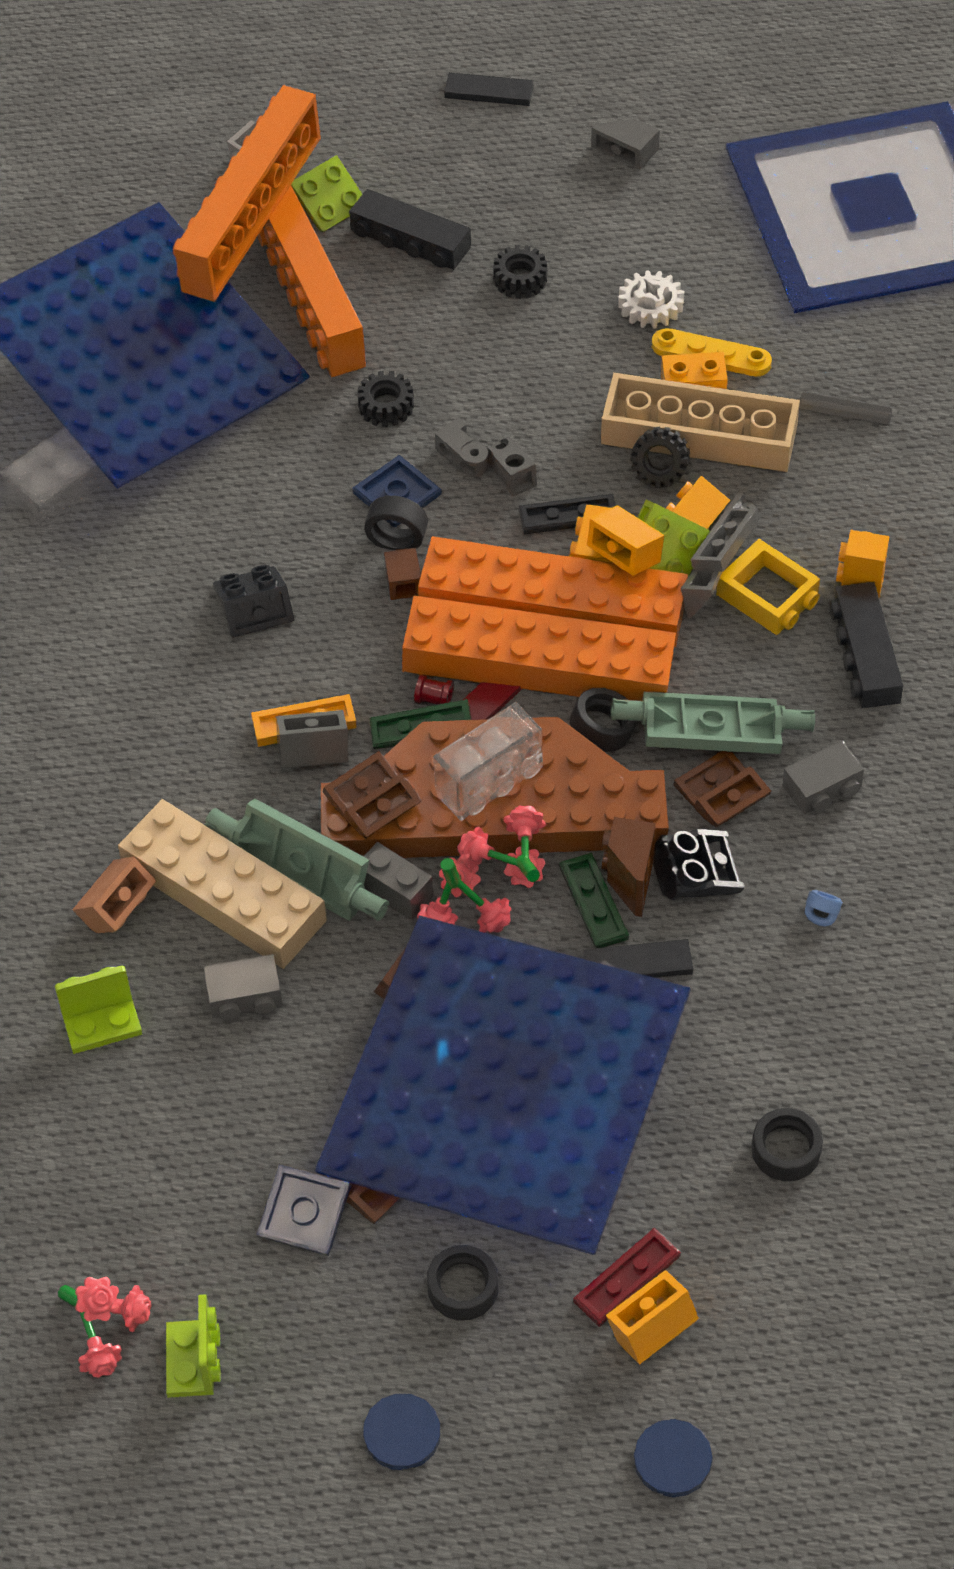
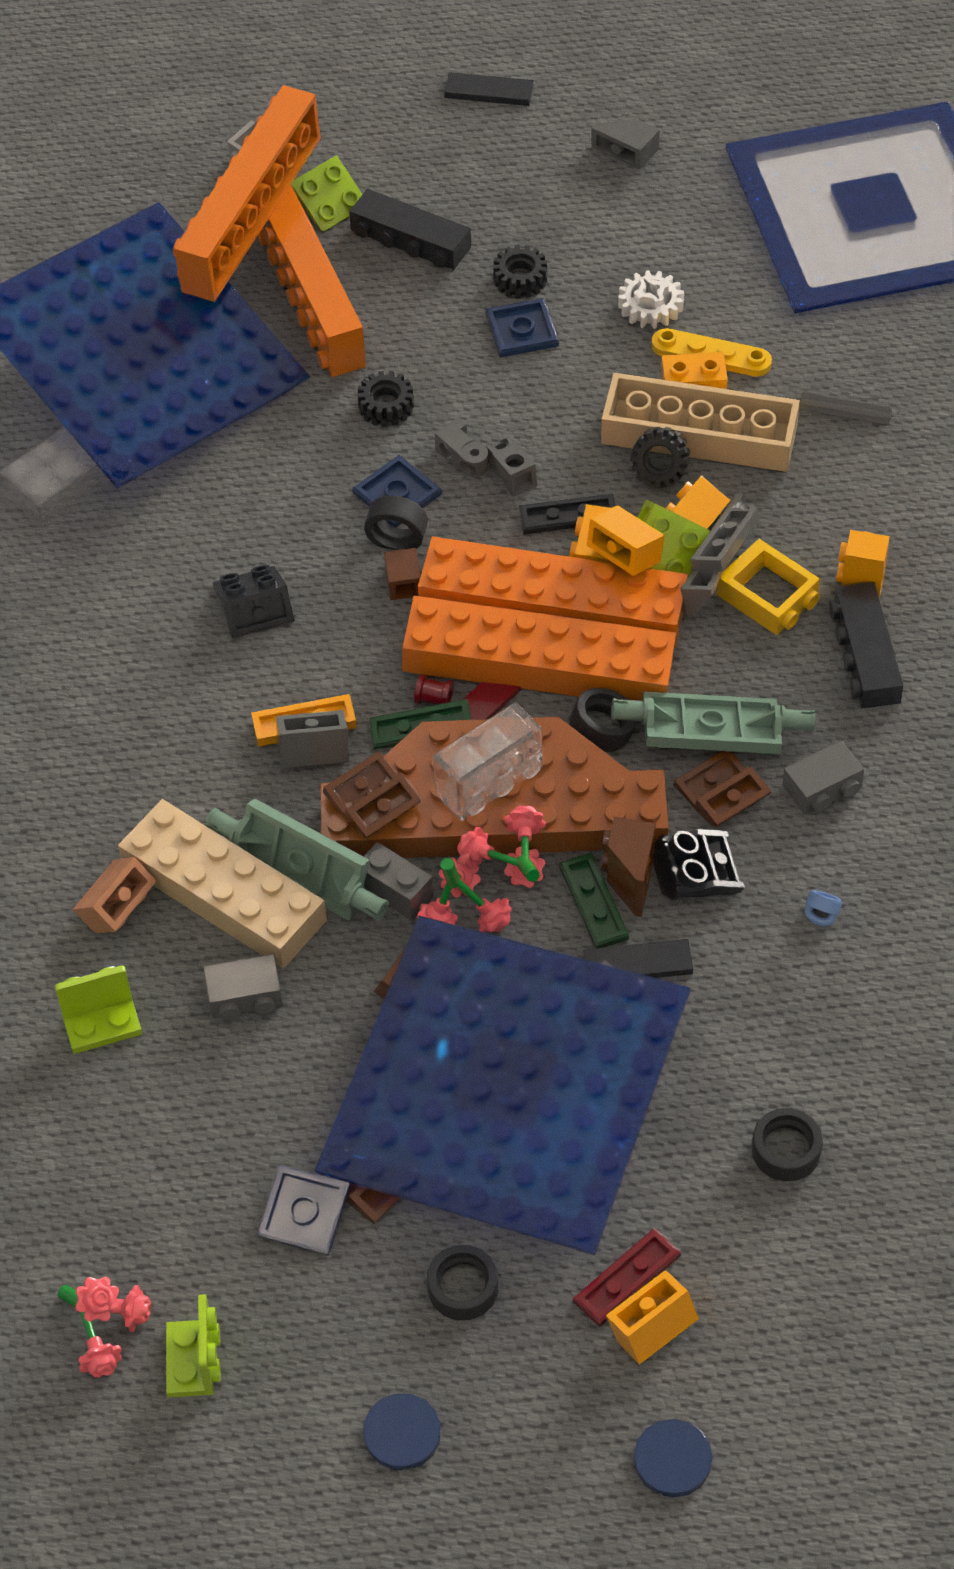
none -> dark blue tile [485,298,559,358]

